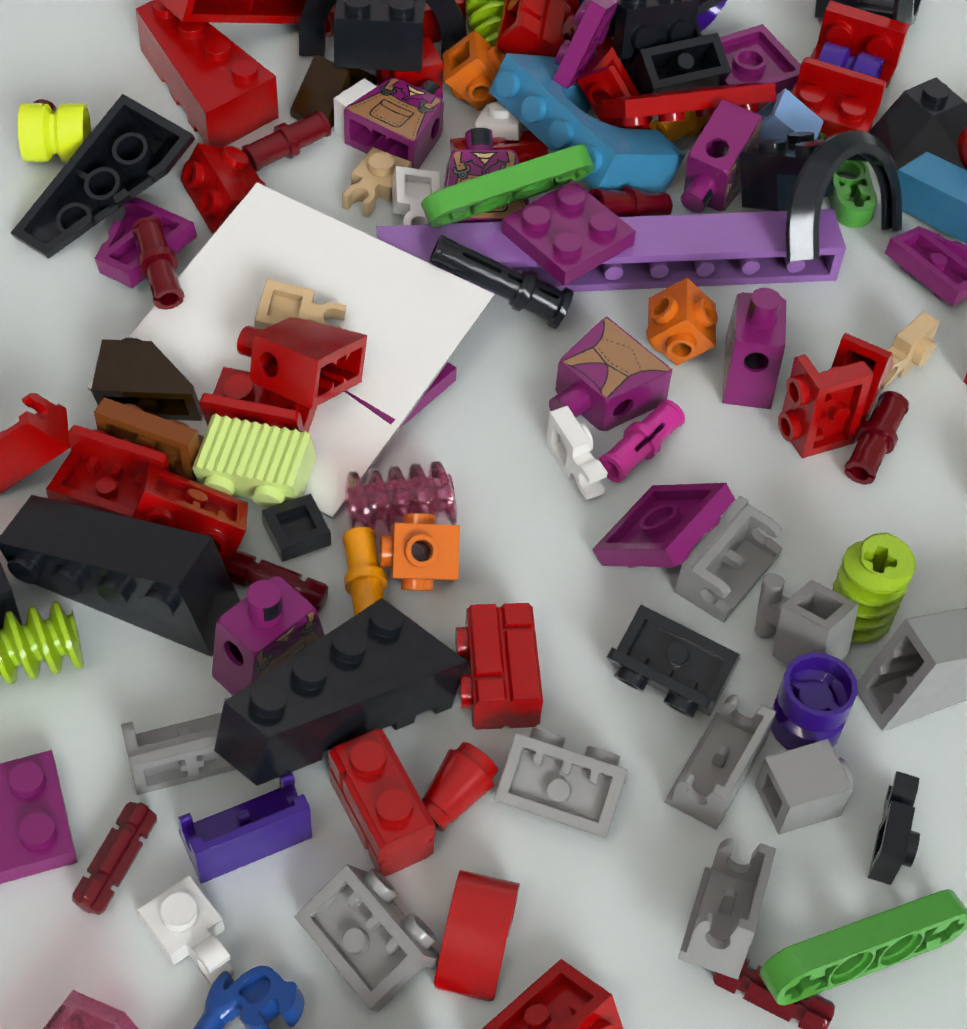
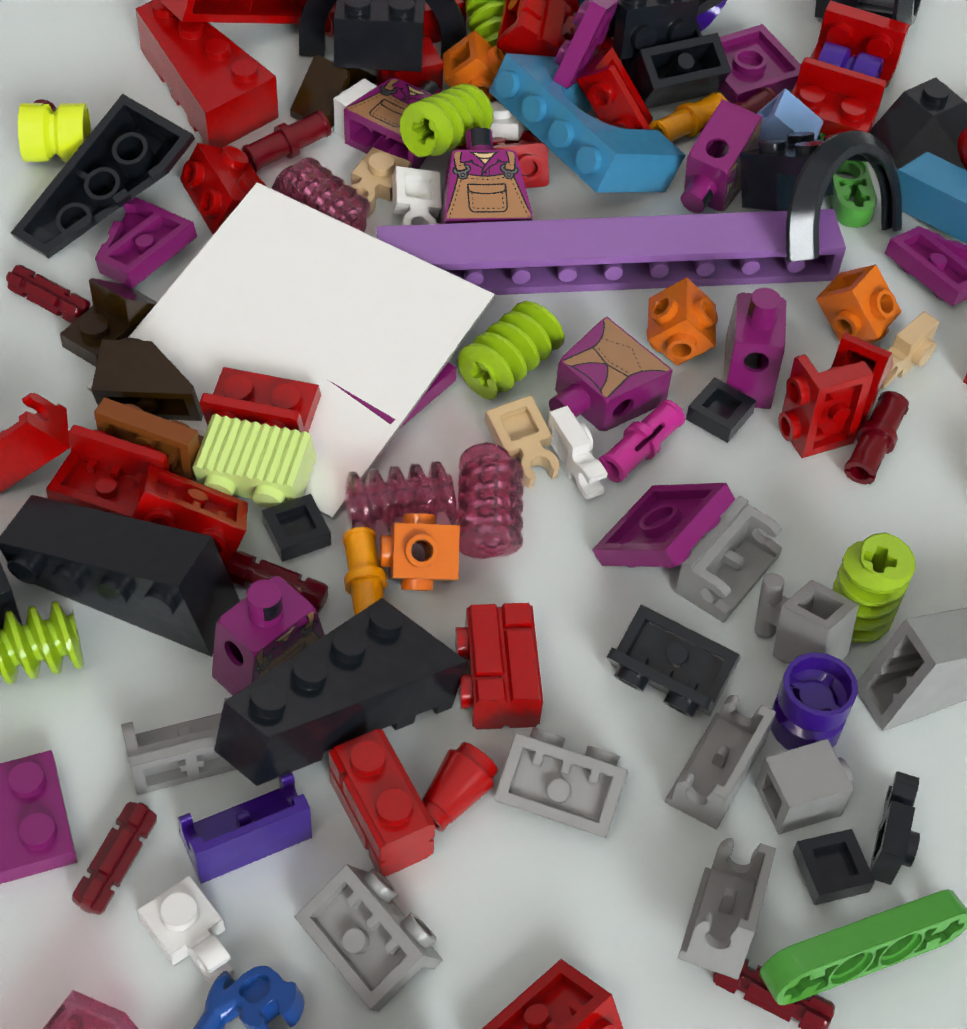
dark red pin [132,216,185,310] -> none
red torso [237,317,368,409] -> none
tan plate [254,279,347,330] -> none
bright green beam [421,145,595,228] -> none
black pin [429,234,573,329] -> none
red panel [434,870,520,1001] -> none
magenta plate [502,180,636,286] -> none
dark red pin [589,186,673,217] -> none
red plate [602,82,776,126] -> none
none -> dark red axle [6,265,90,323]
none -> dark brown slope [60,278,157,367]
none -> clear pink piece [272,157,370,232]
none -> lime piece [400,83,494,157]
none -> clear pink piece [457,442,524,559]
none -> lime piece [458,301,565,401]
none -> tan plate [484,395,560,488]
none -> black plate [686,377,757,443]
none -> black plate [793,829,875,905]
none -> orange brick [816,264,902,344]

